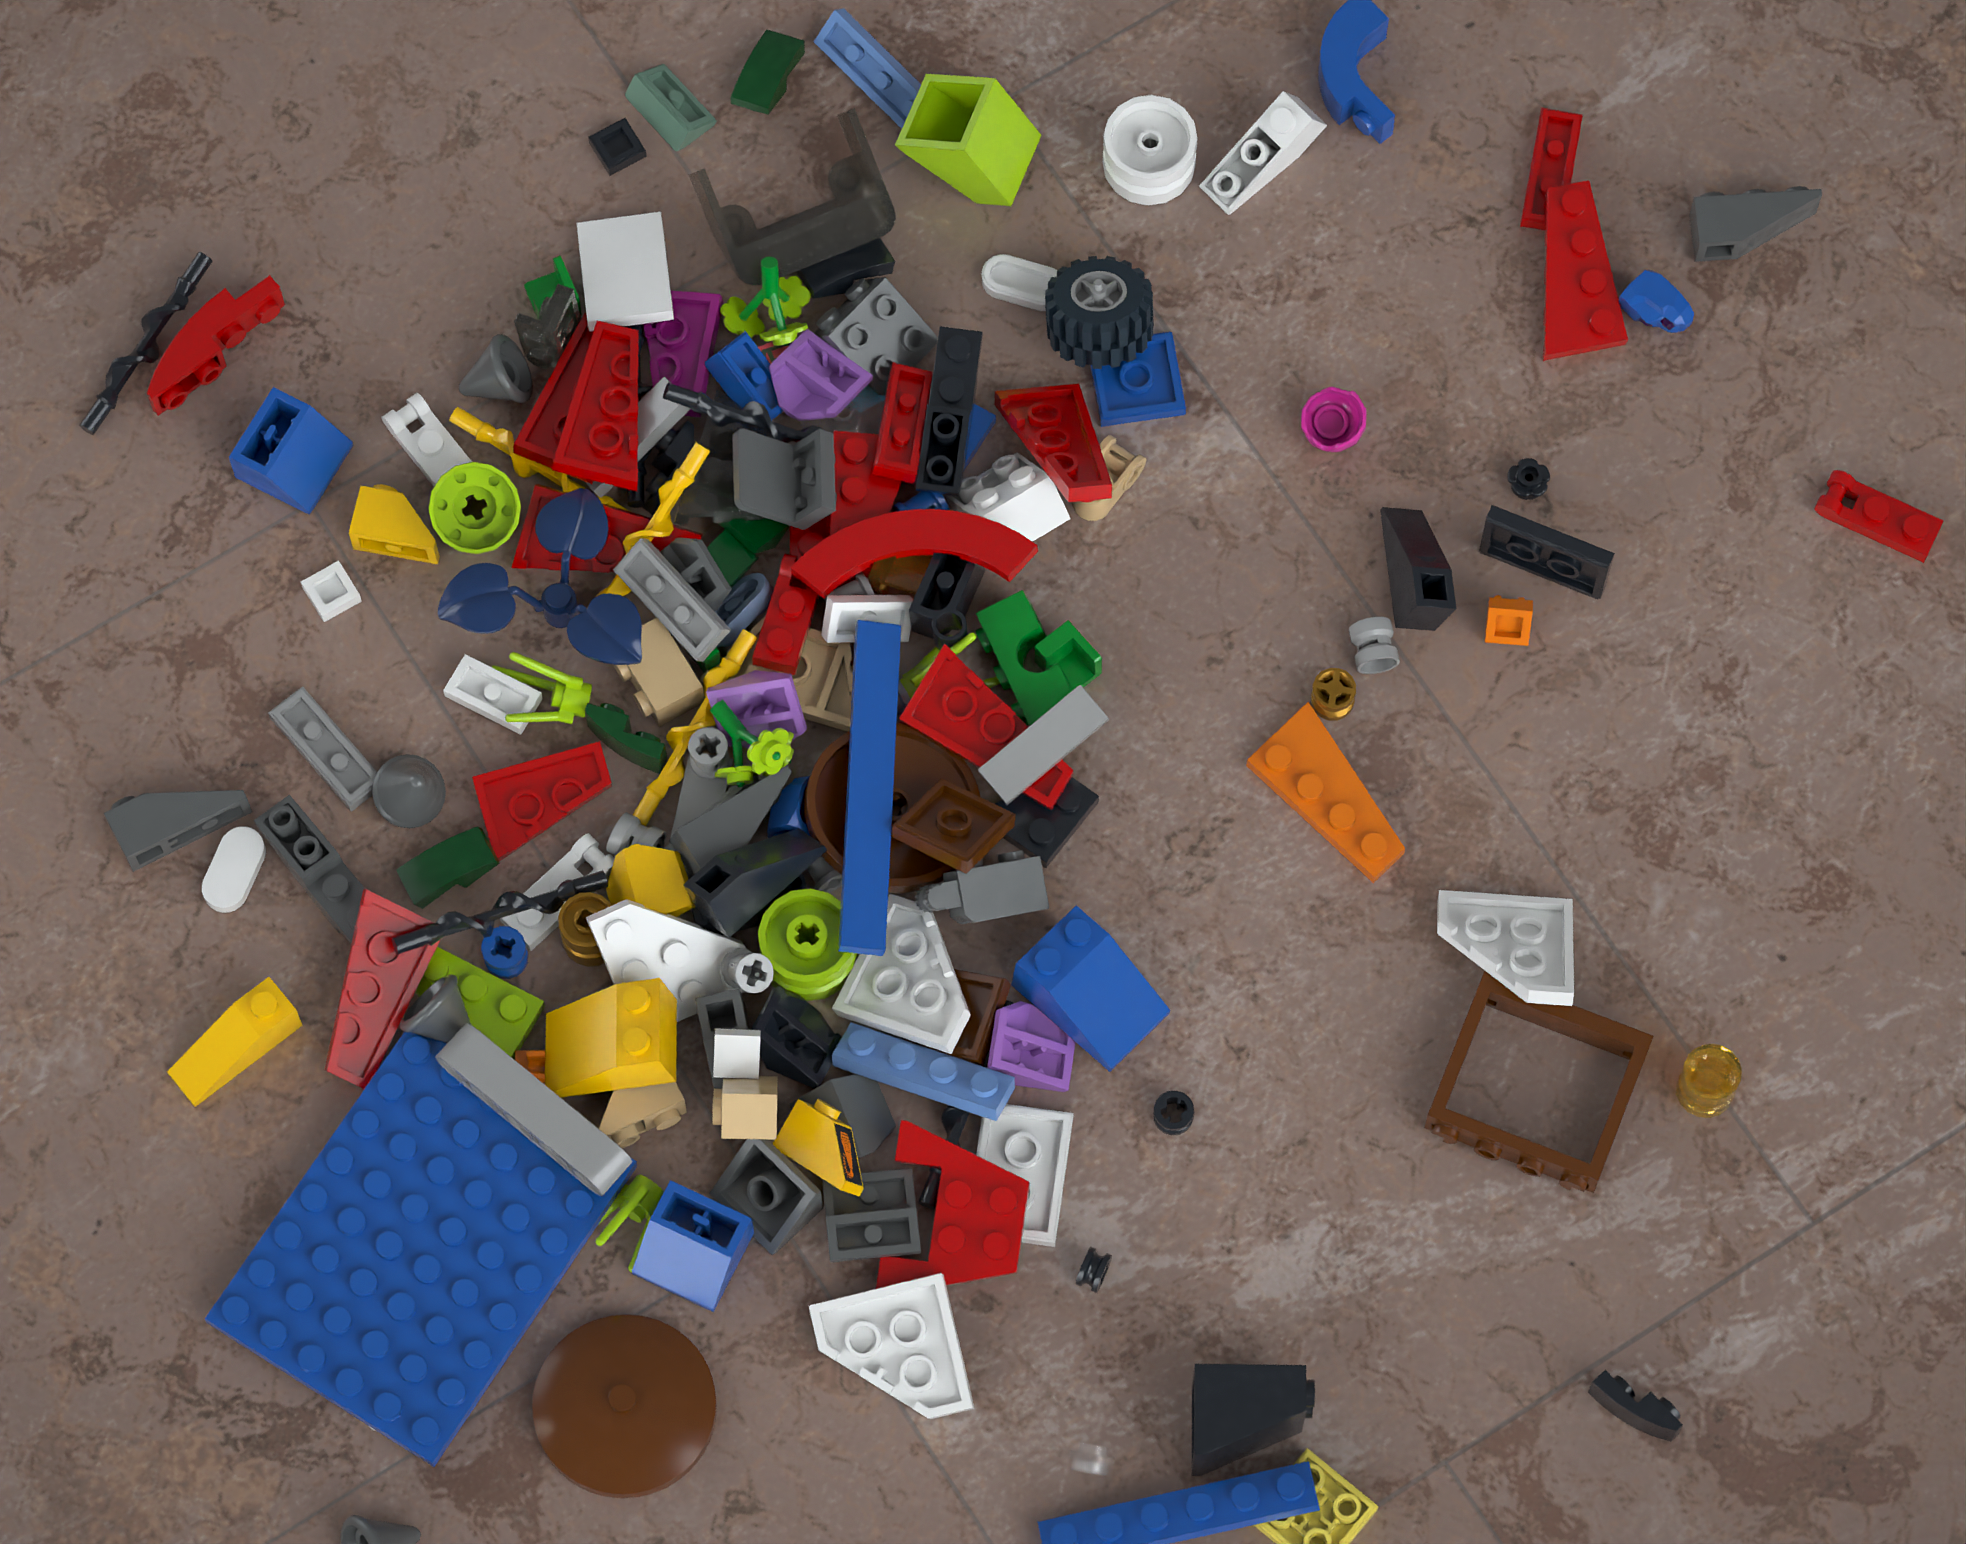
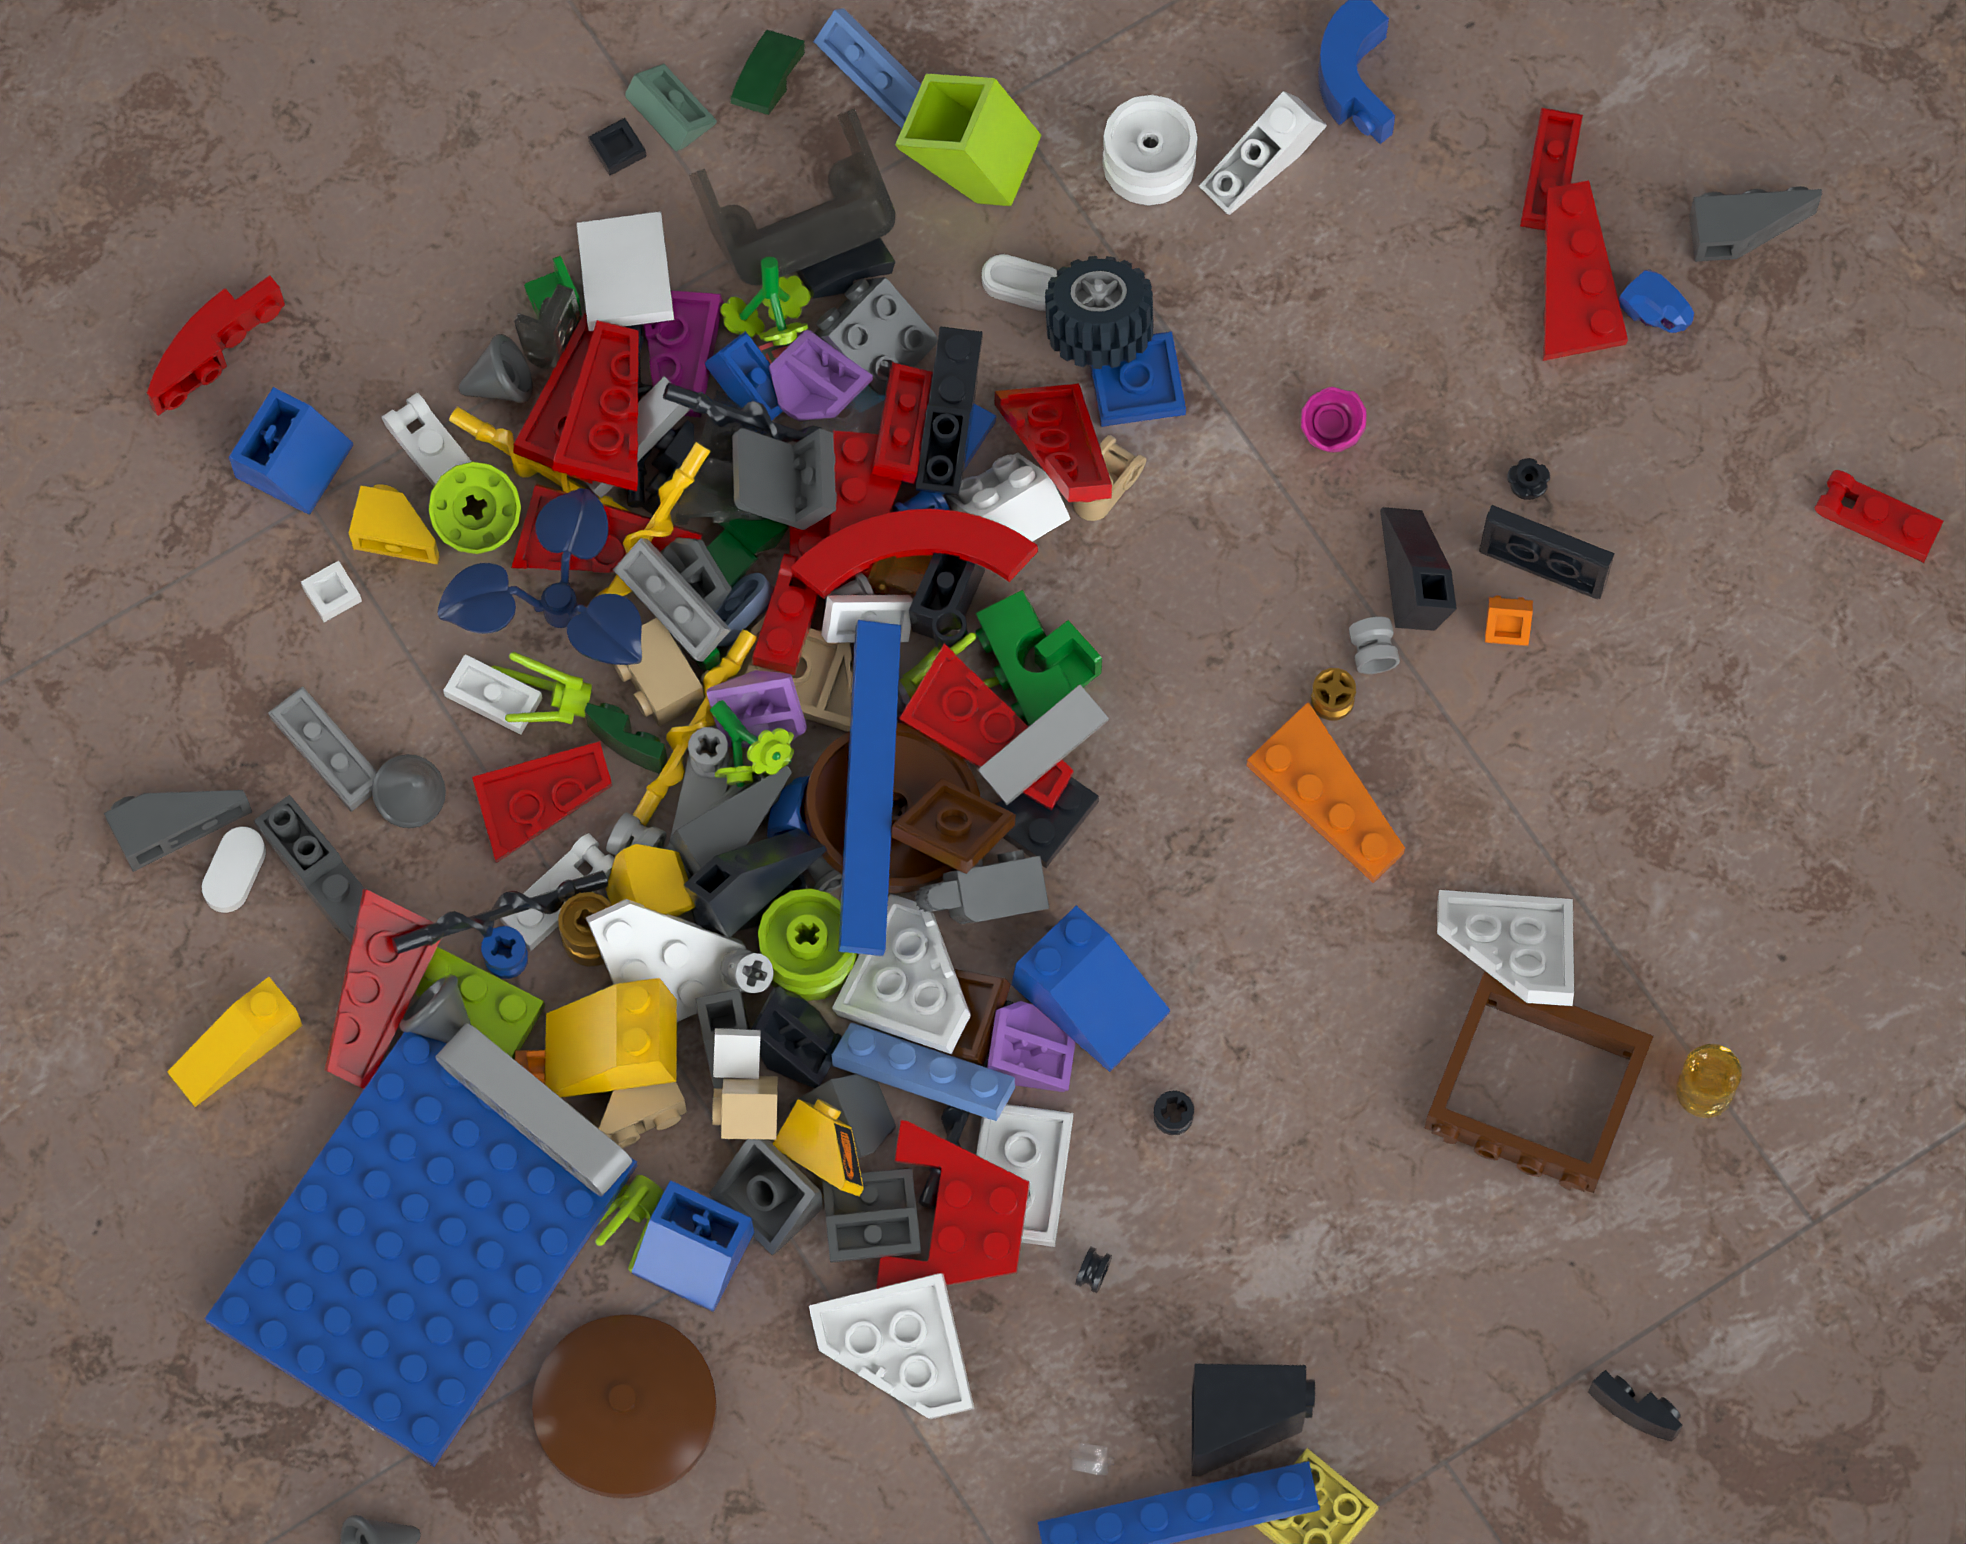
black piece [80,252,213,435] -> none
dark green slope [396,826,500,909] -> none

